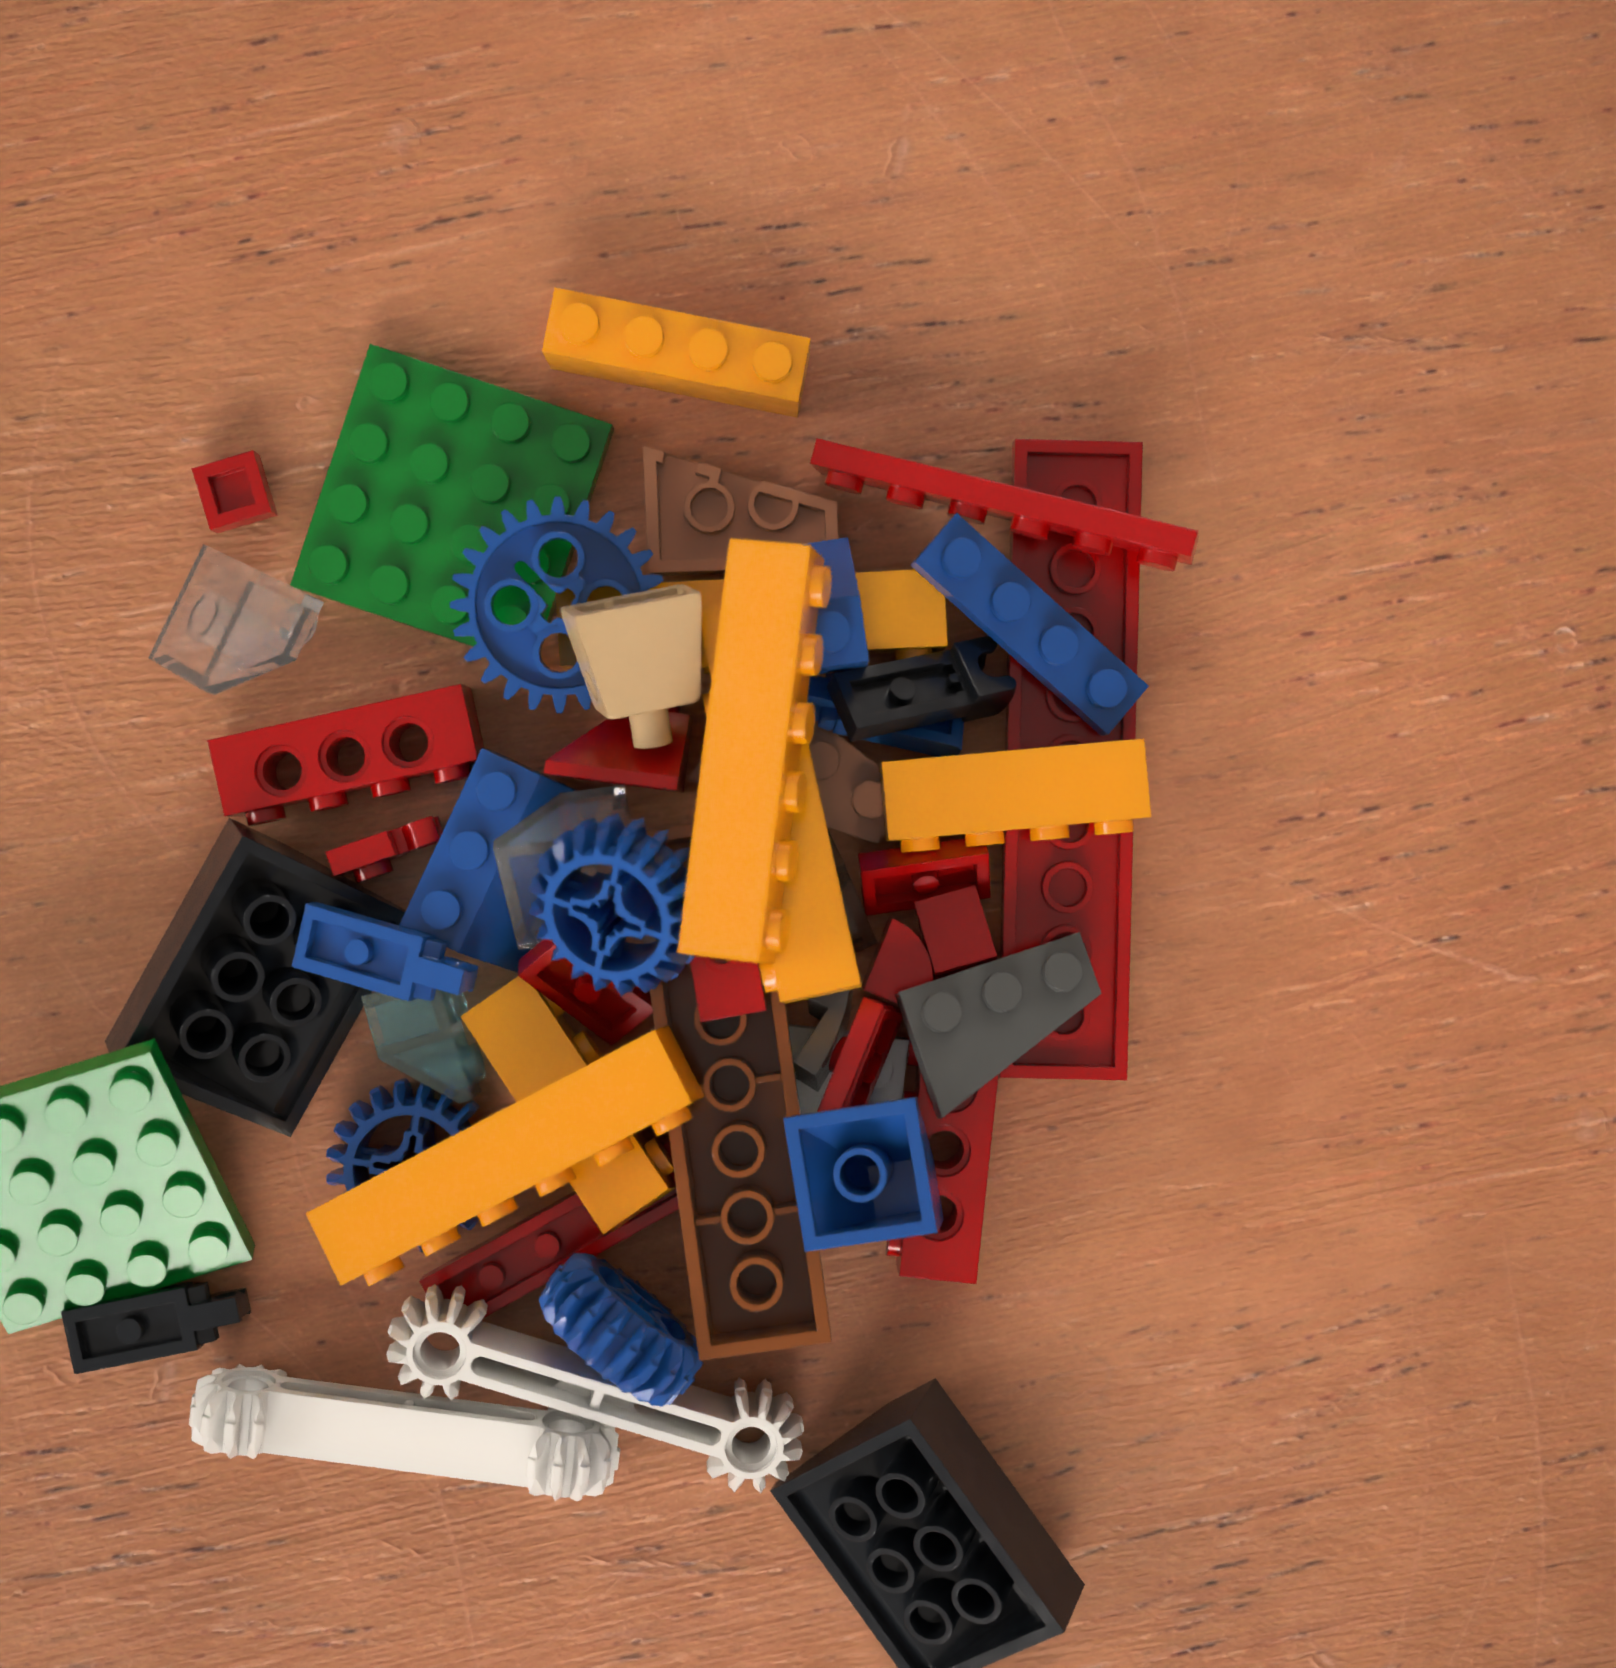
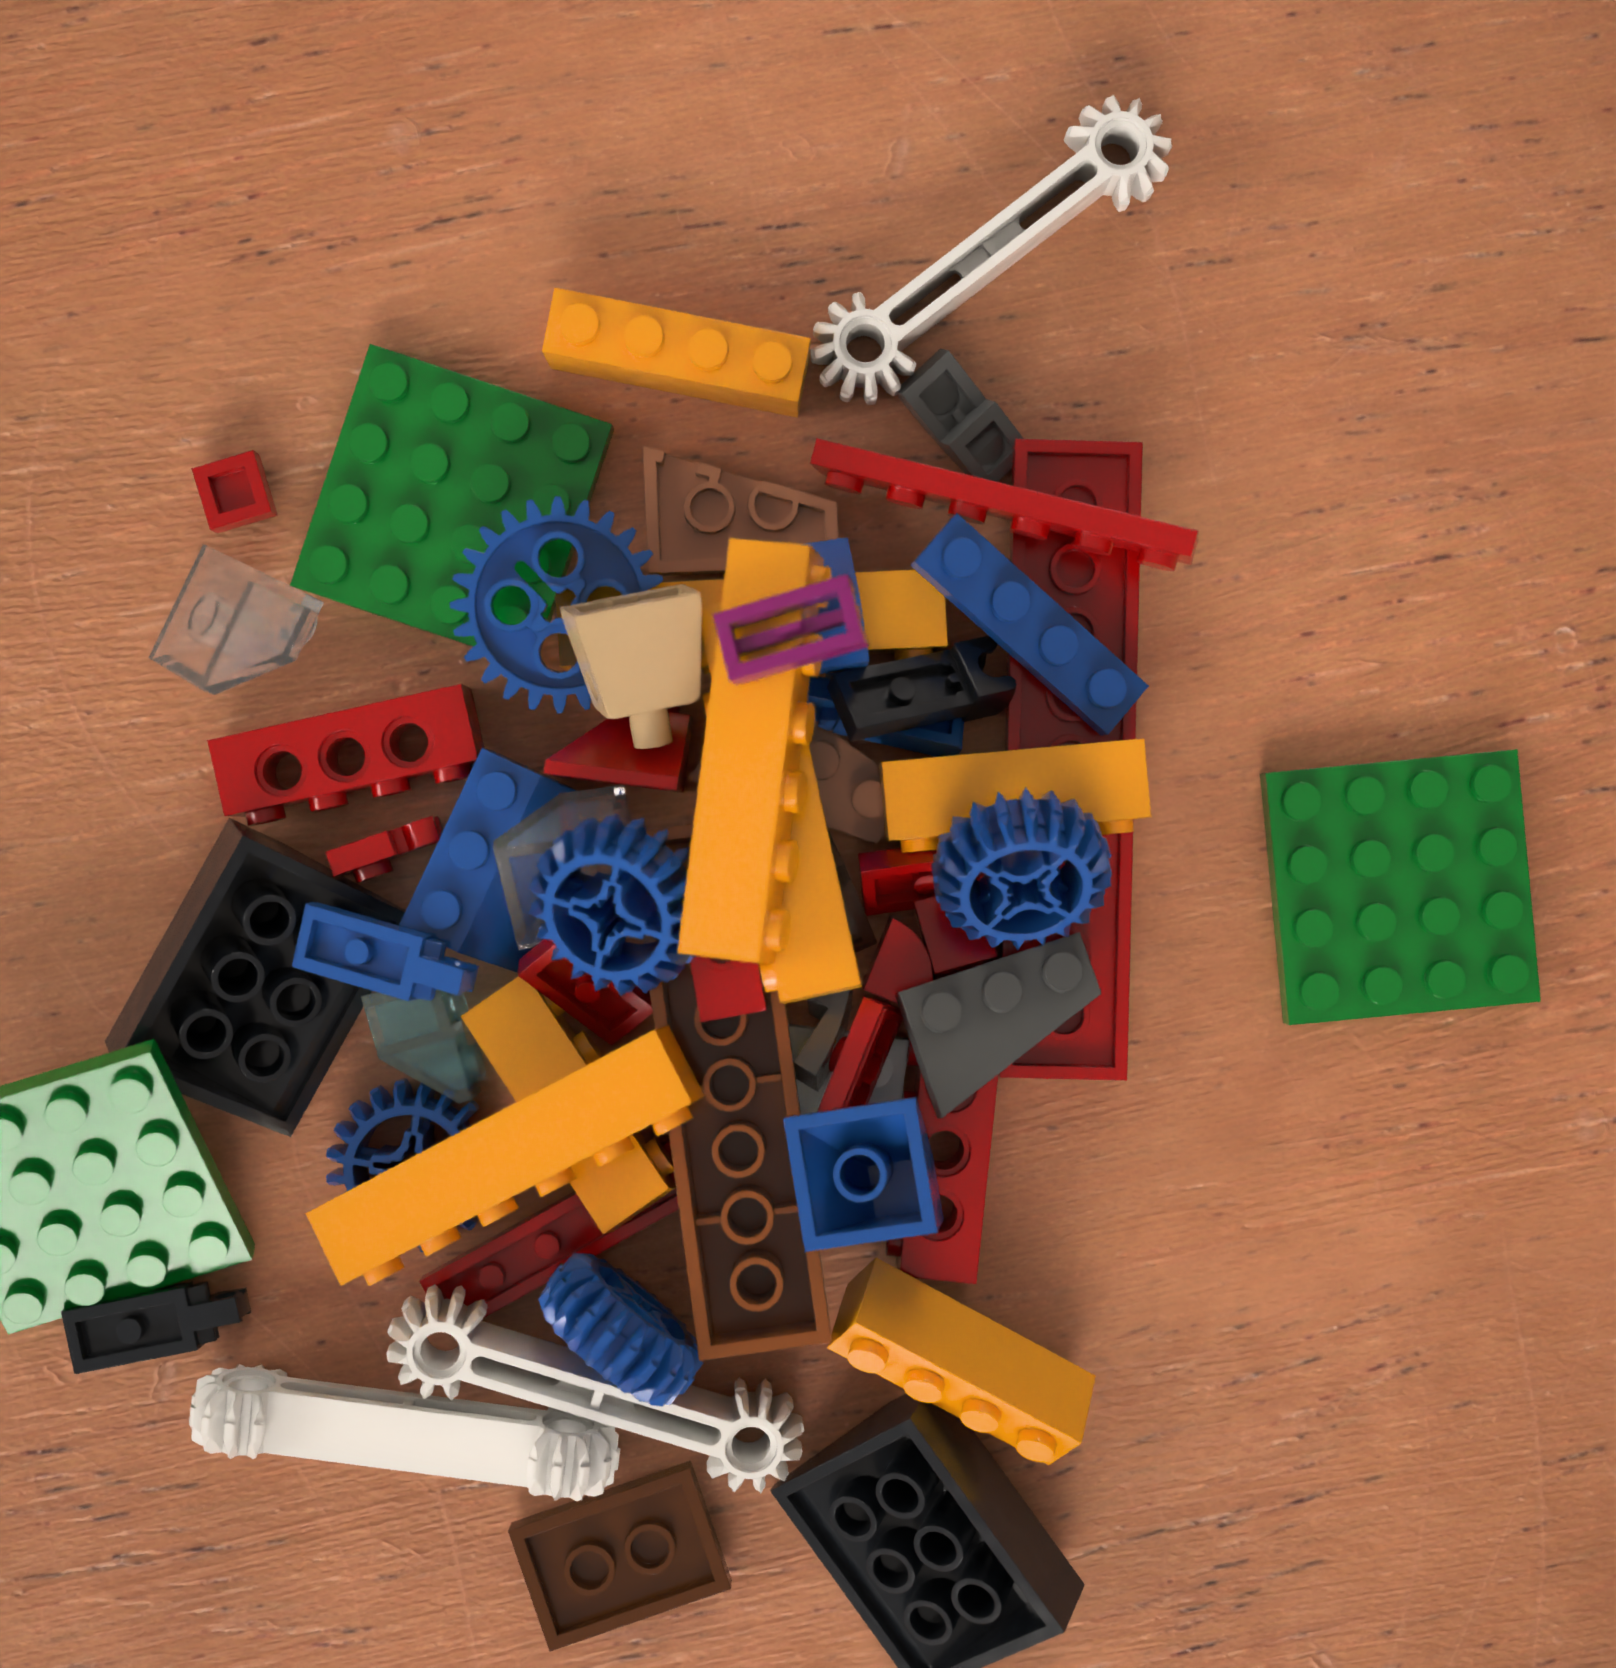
none -> reddish brown plate [508,1460,732,1652]
none -> magenta tile [713,574,869,685]
none -> white arm [810,95,1172,405]
none -> light orange brick [827,1258,1096,1465]
none -> dark grey slope [897,349,1024,482]
none -> blue gear [931,787,1112,950]
none -> green plate [1260,749,1541,1025]

